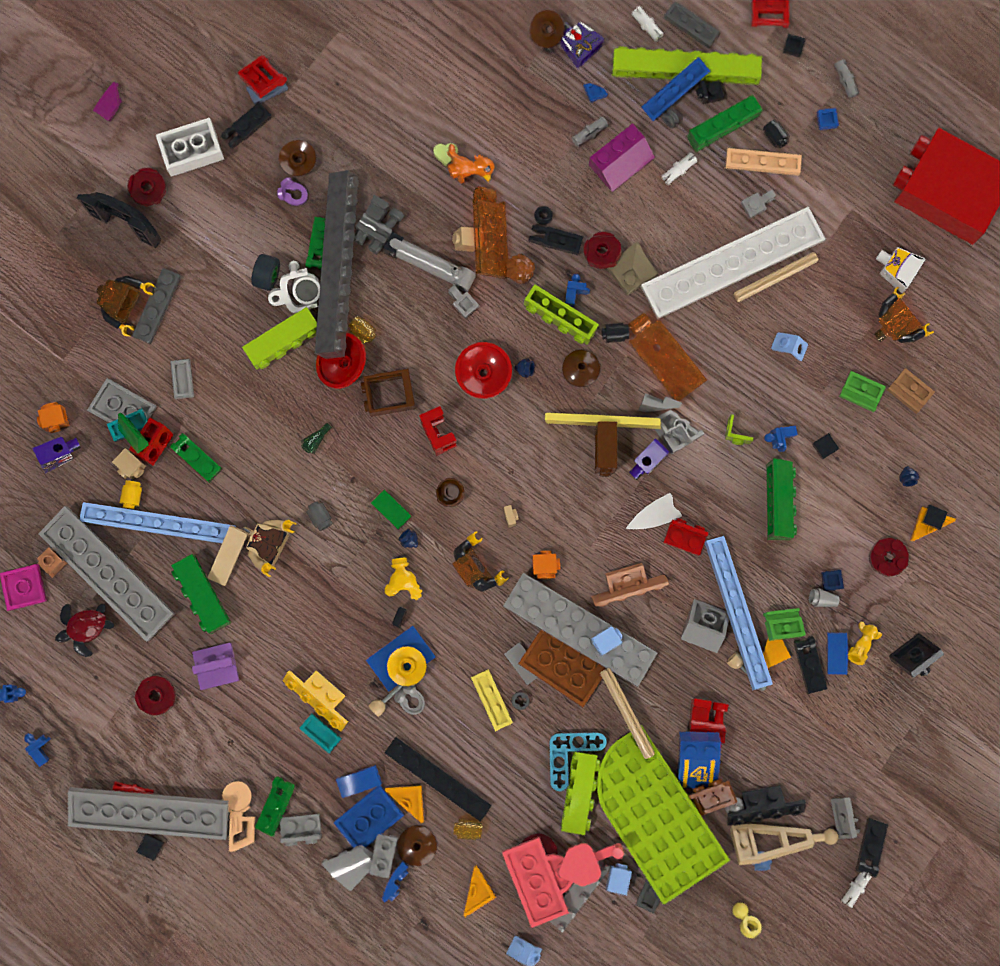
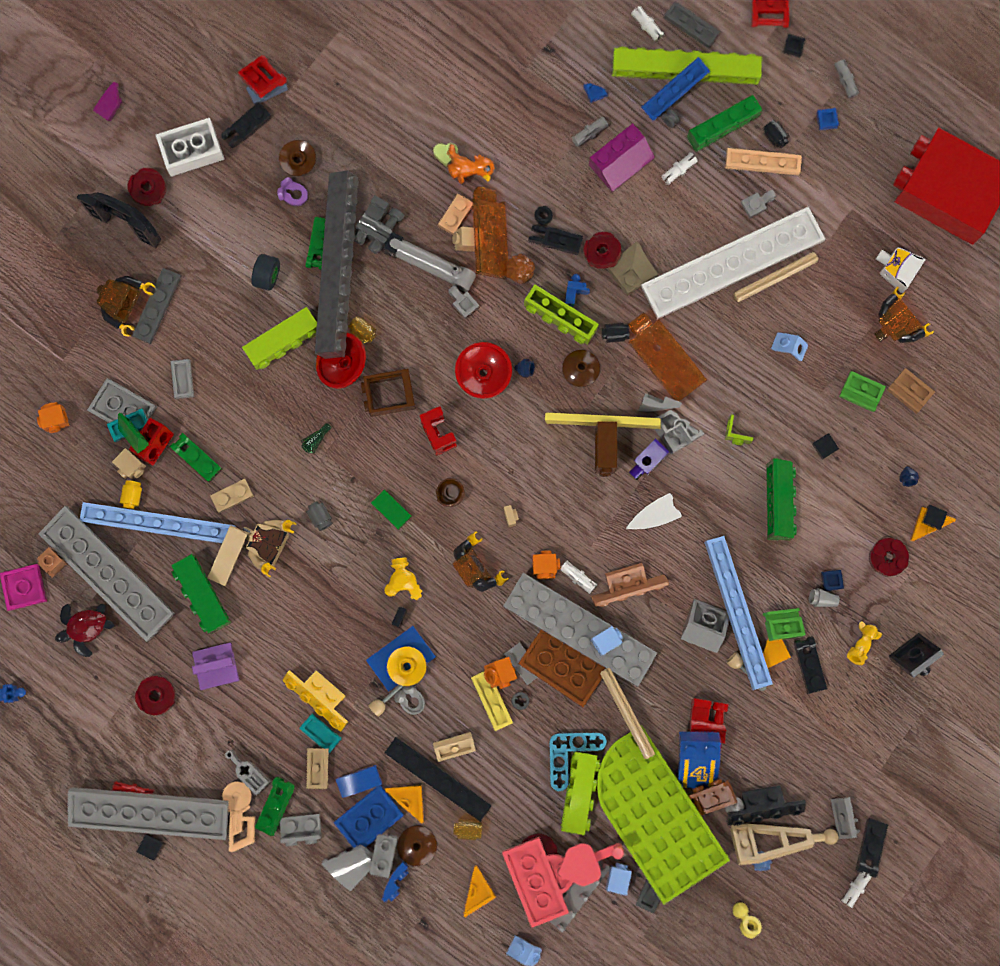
blue piece [24,733,51,767] -> none
dark purple torso [32,437,81,473] -> none
white piece [268,261,320,313] -> none
dark blue plate [398,529,418,548] -> none
reddish brown dish [530,10,565,48] -> none
torso [561,22,604,69] -> none
red bracket [663,518,709,556] -> none
black bracket [696,80,725,105] -> none
blue piece [764,426,798,452] -> none
blue slope [826,632,848,675] -> none
none -> tan plate [210,479,254,514]
none -> light grey piece [225,750,271,795]
none -> tan plate [307,748,328,789]
none -> tan plate [433,732,476,762]
none -> light nougat plate [438,194,474,235]
none -> orange brick [484,657,517,689]
none -> white pin [560,560,597,594]

